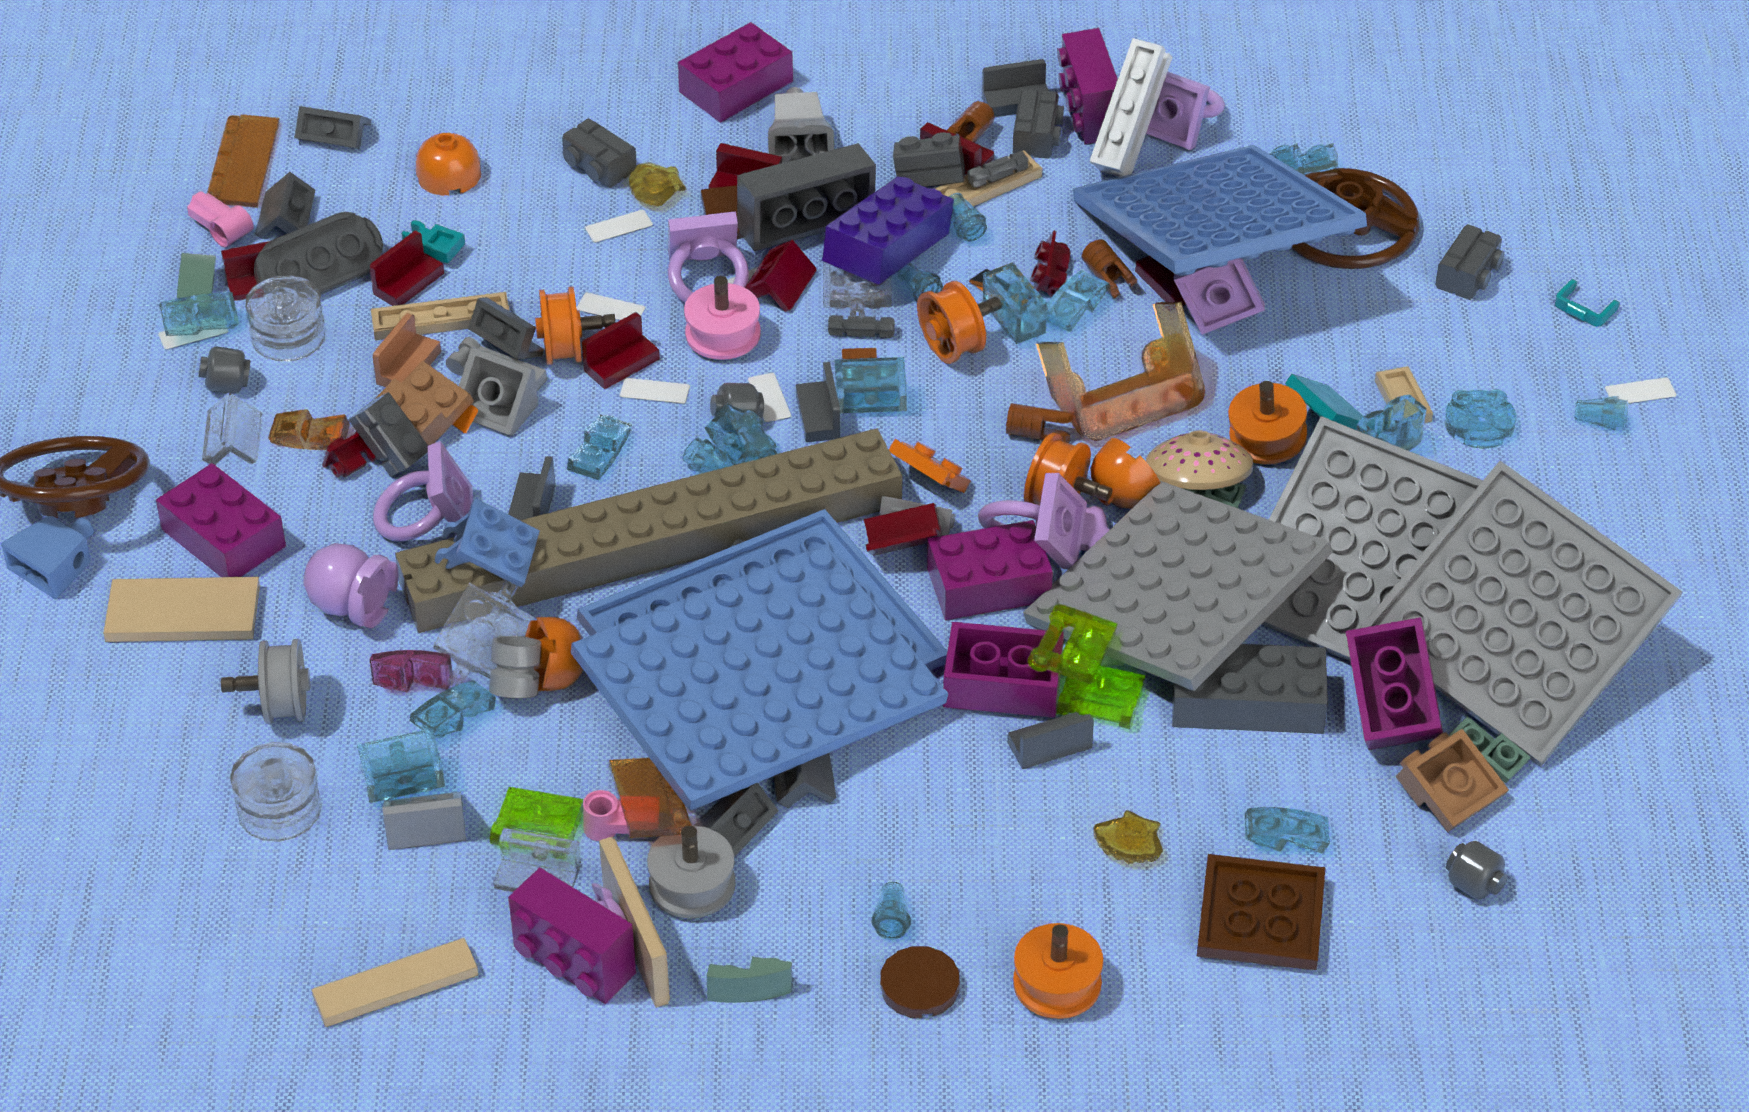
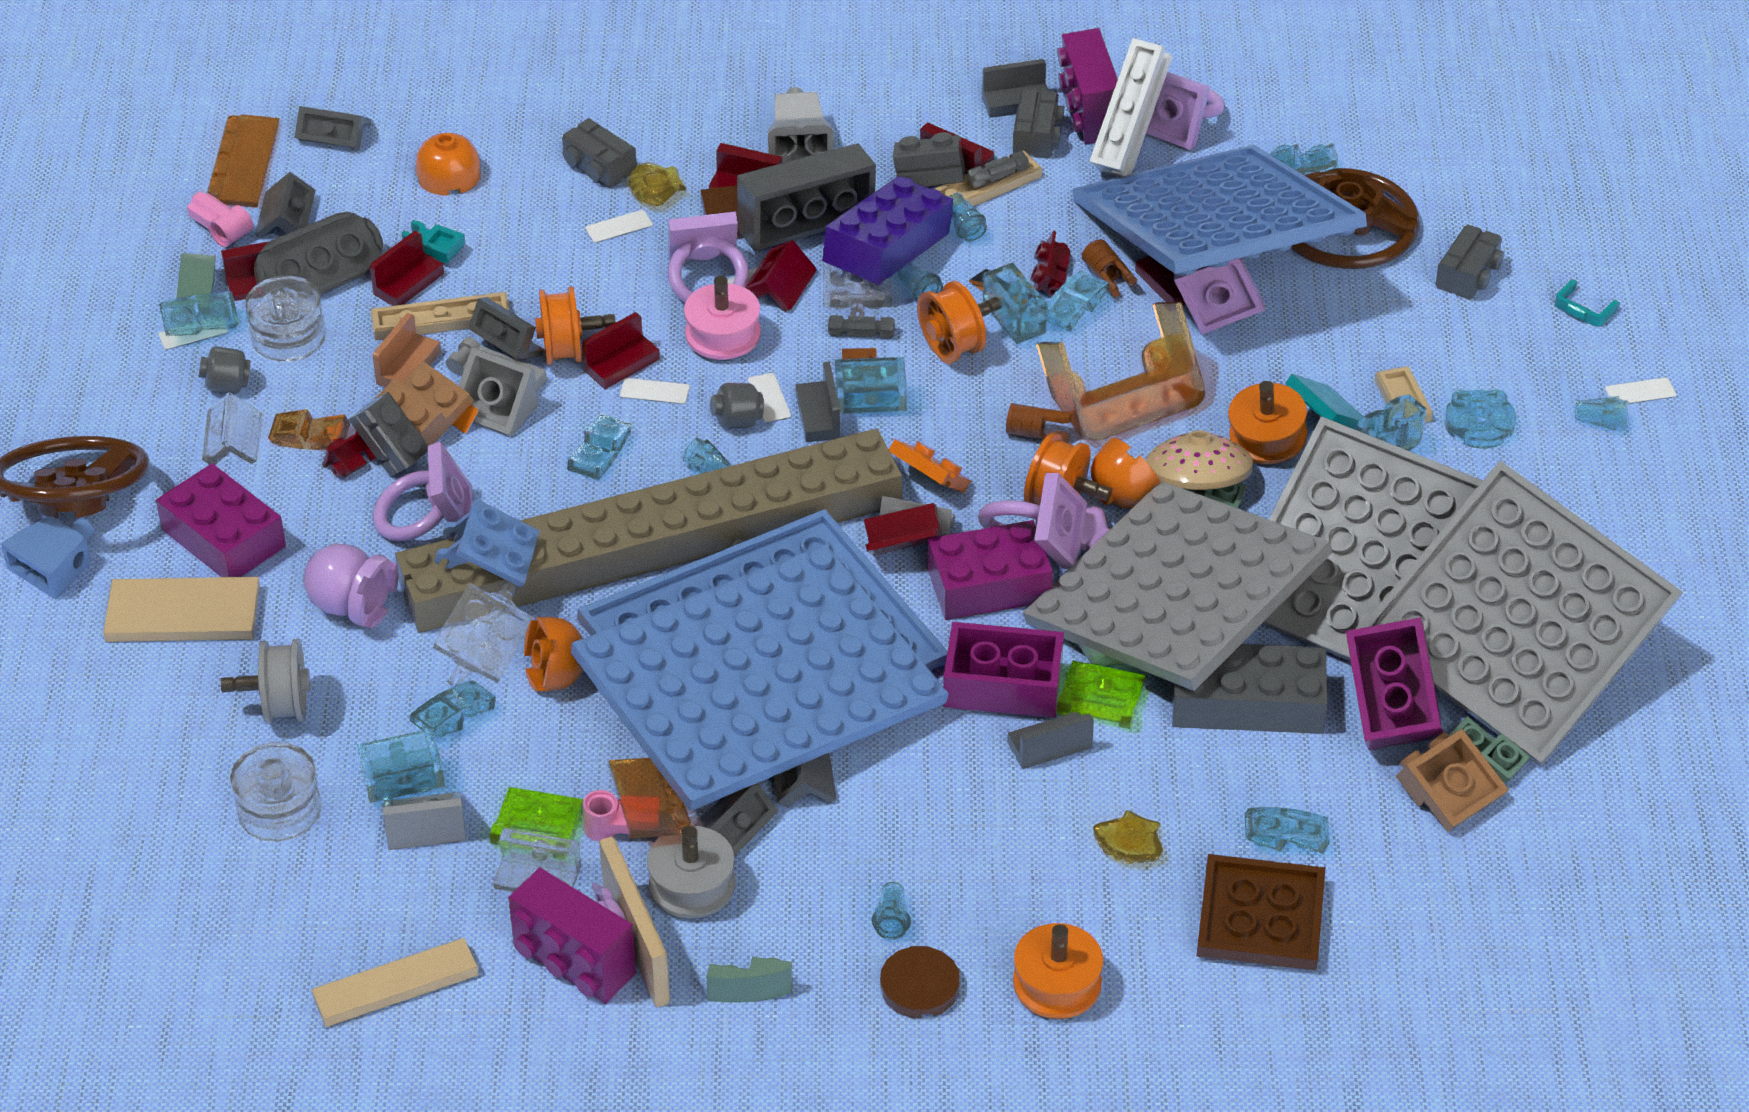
clear pink slope [369,650,454,693] -> none
light grey wheel [489,636,541,698] -> none
dark grey panel [508,456,556,520] -> none
white sticker [576,292,645,320] -> none
magenta brick [678,22,793,123] -> none
clear light blue brick [705,403,777,467] -> none
dark orange hinge [947,101,995,143] -> none
clear neon green plate [1027,604,1118,685] -> none
dark grey head [1446,841,1507,900] -> none

